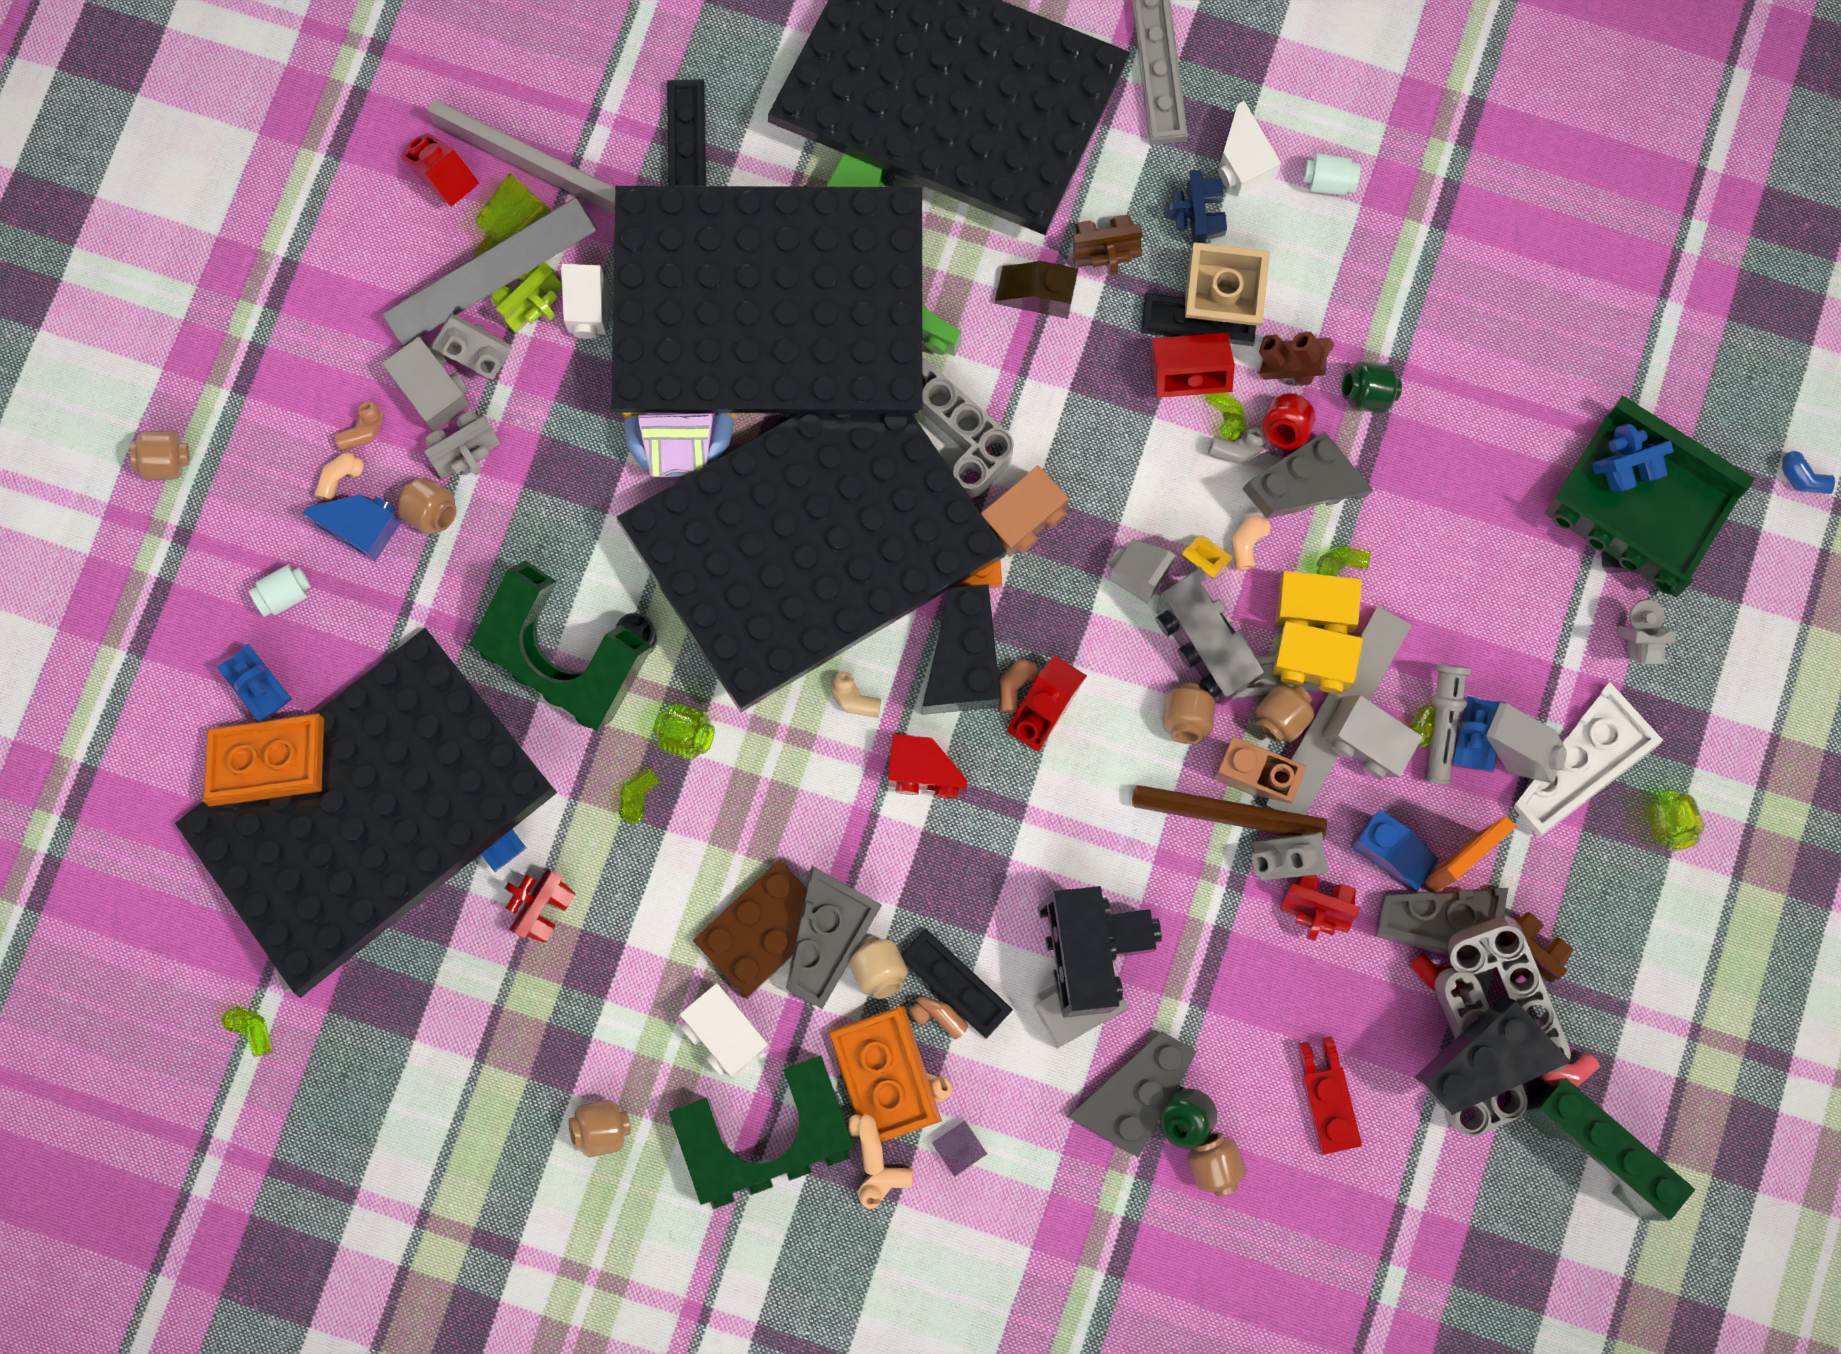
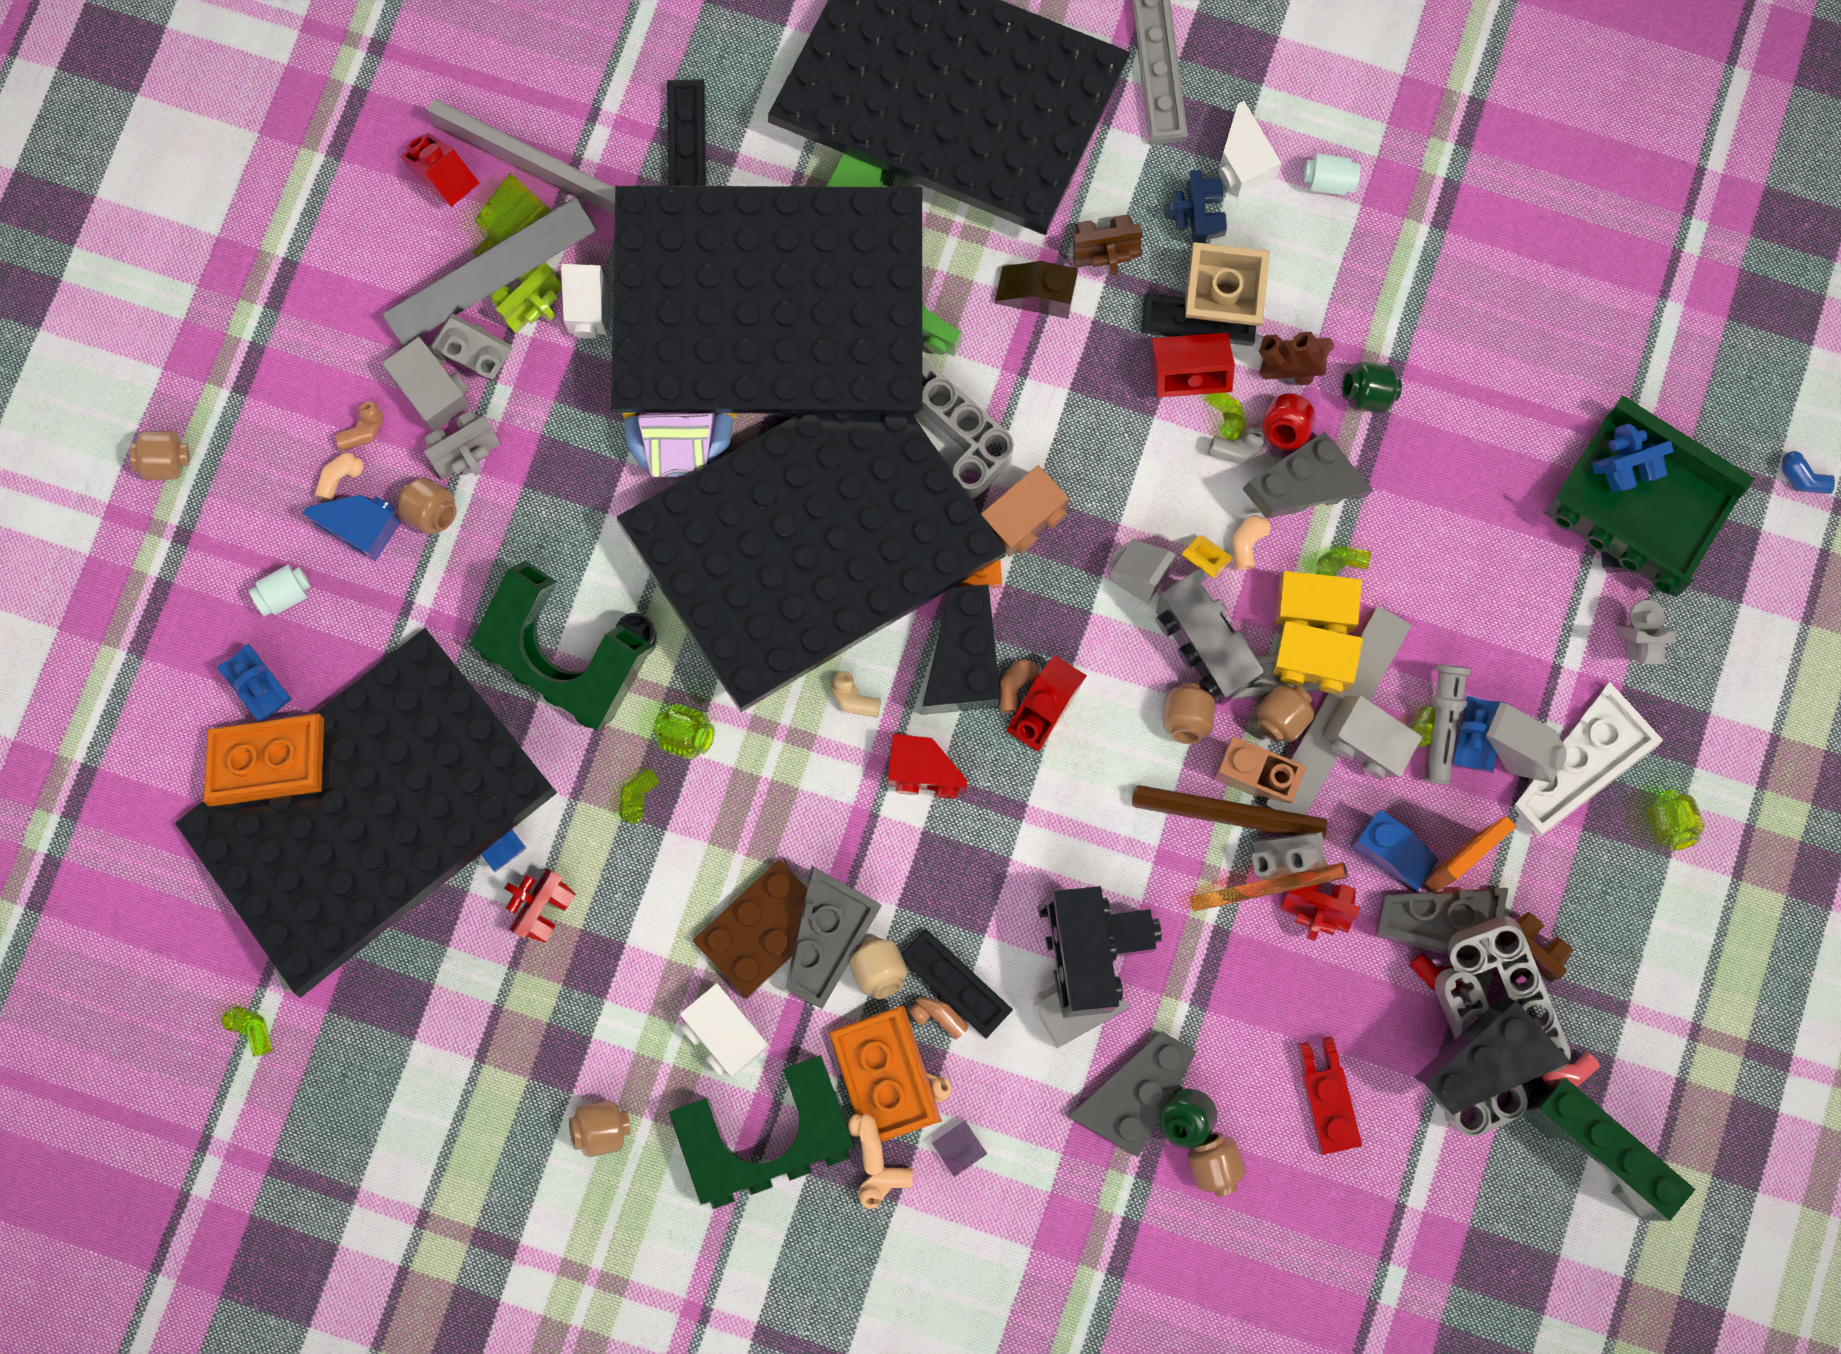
none -> clear orange bar [1190,862,1348,912]

